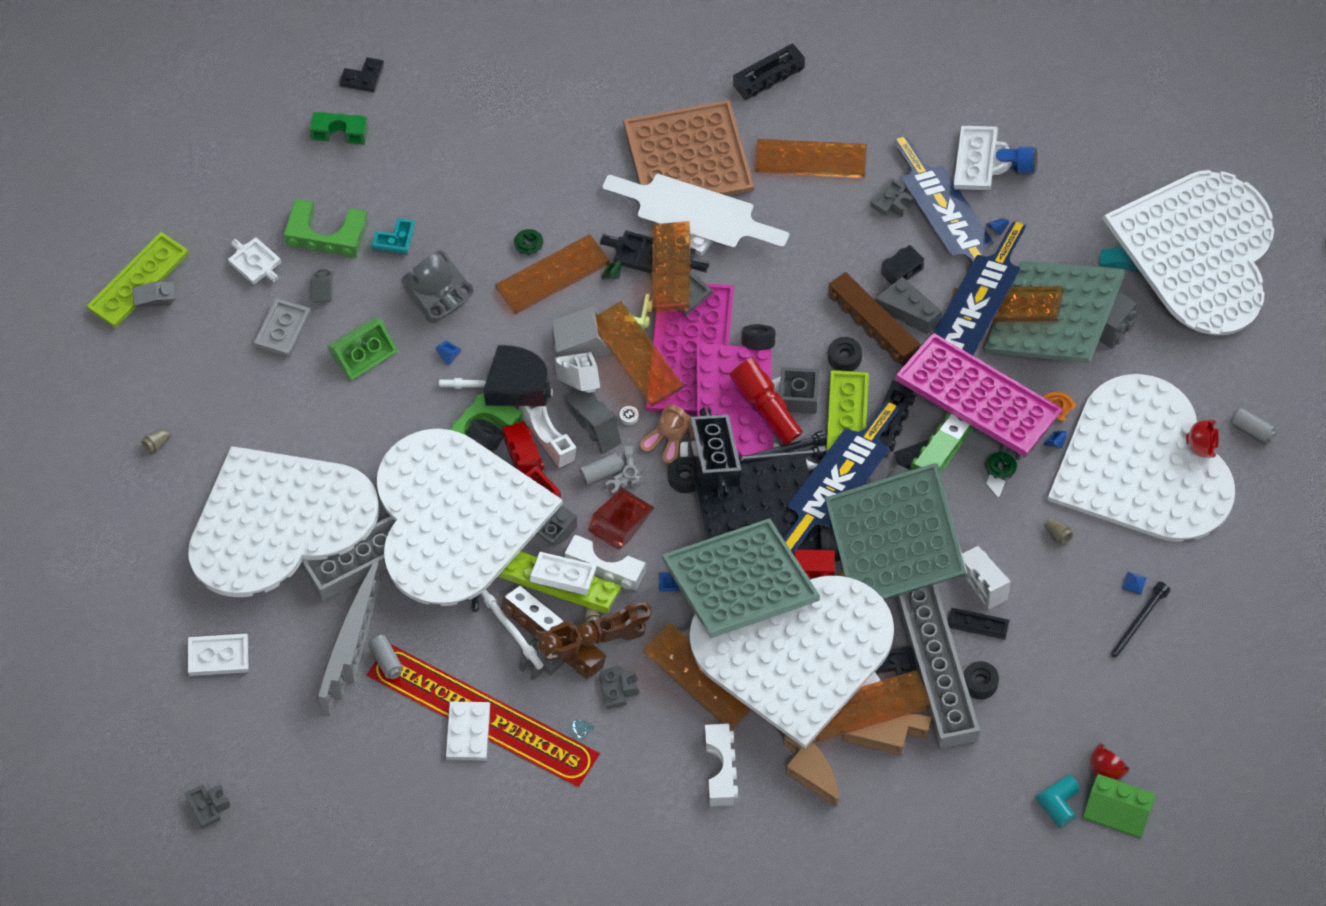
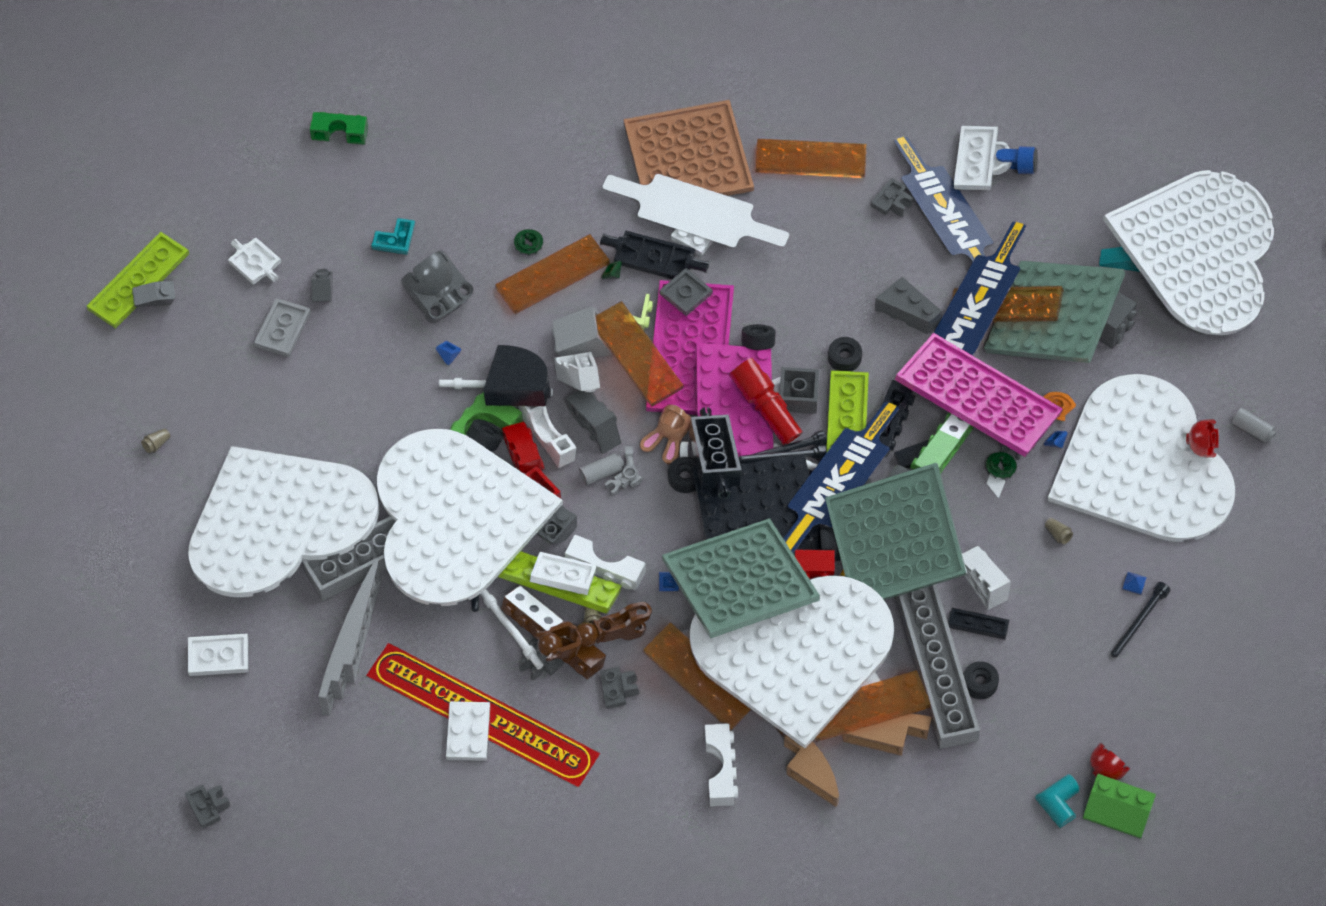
bright green arch [284,199,368,257] -> none
bright green slope [327,317,398,380] -> none
black plate [339,57,384,93] -> none
light grey brick [368,635,403,679] -> none
clear light blue slope [571,719,595,738] -> none
clear red slope [587,488,654,550] -> none
white tile [620,406,638,425] -> none
clear orange plate [652,221,691,313] -> none
black brick [733,43,805,100] -> none
reddish brown brick [828,272,921,366] -> none
black plate [875,647,920,688] -> none
black brick [881,245,925,285] -> none
blue slope [986,218,1009,235] -> none

